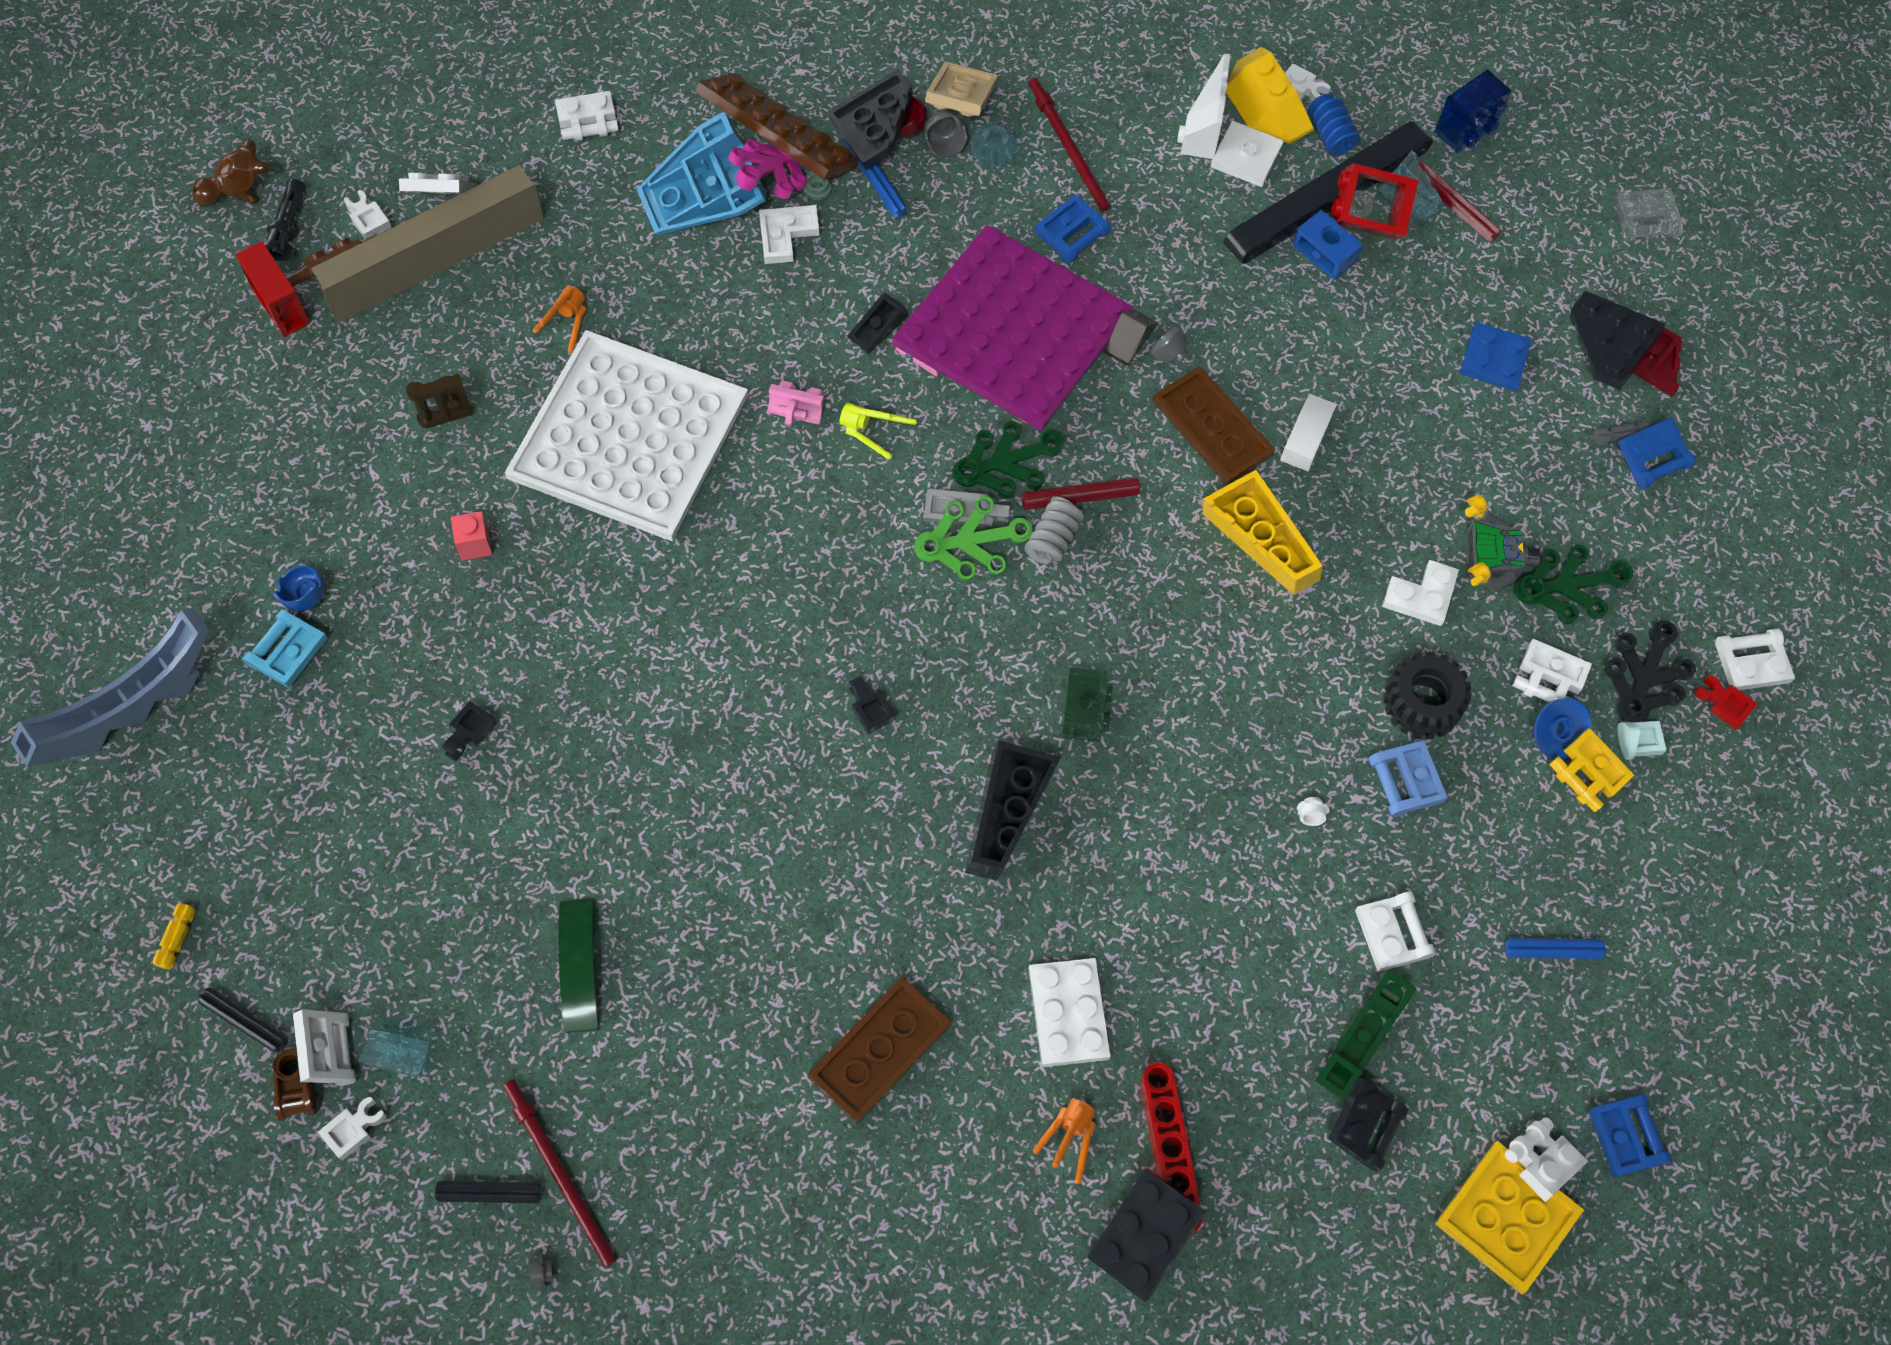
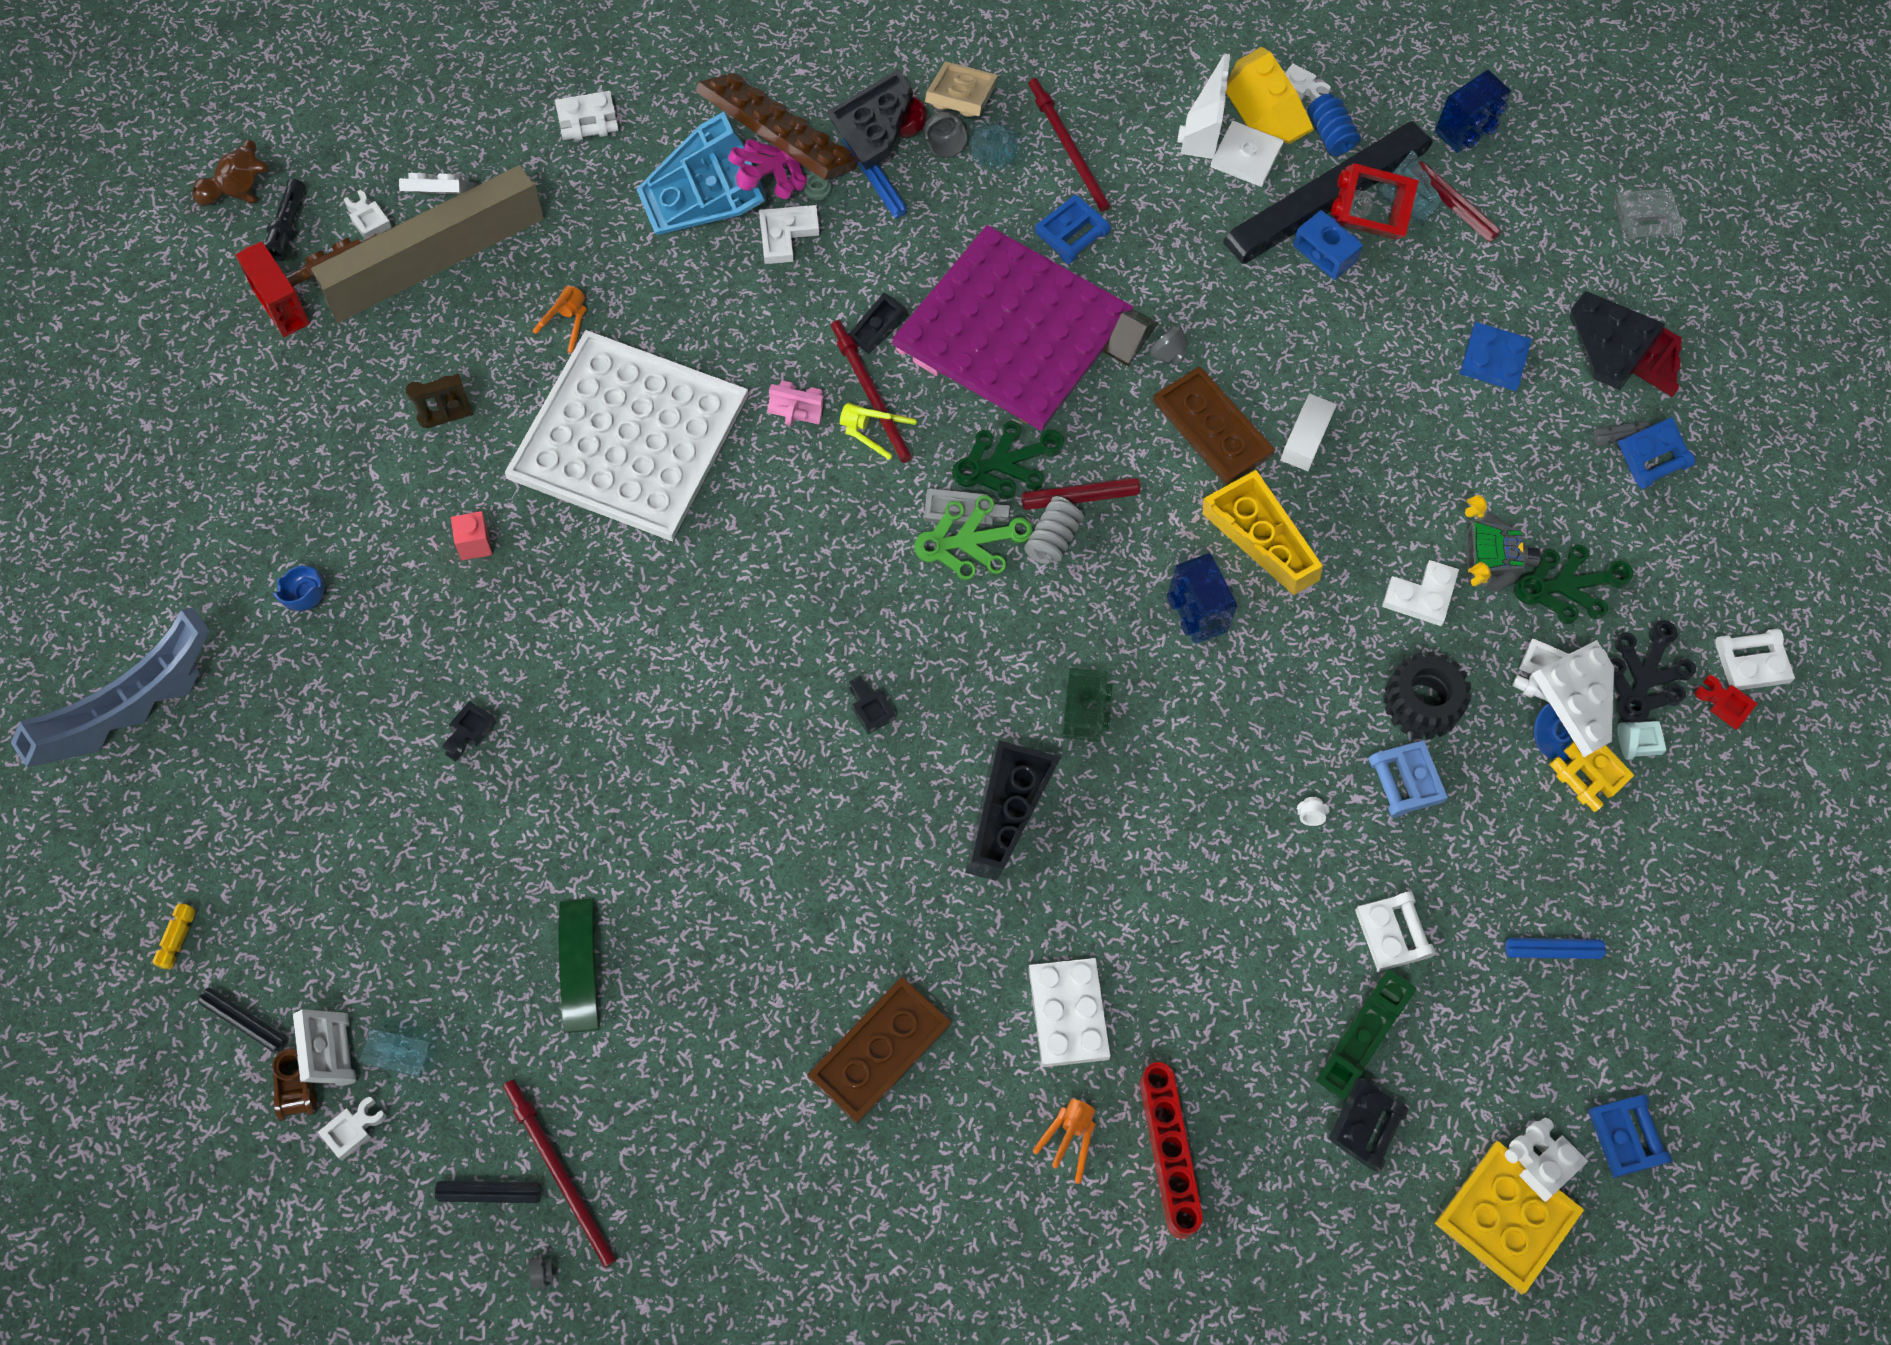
medium azure plate [242,609,328,688] -> none
black plate [1087,1168,1206,1302] -> none
none -> dark red bar [830,320,912,463]
none -> clear blue brick [1167,553,1238,644]
none -> white plate [1532,640,1614,757]

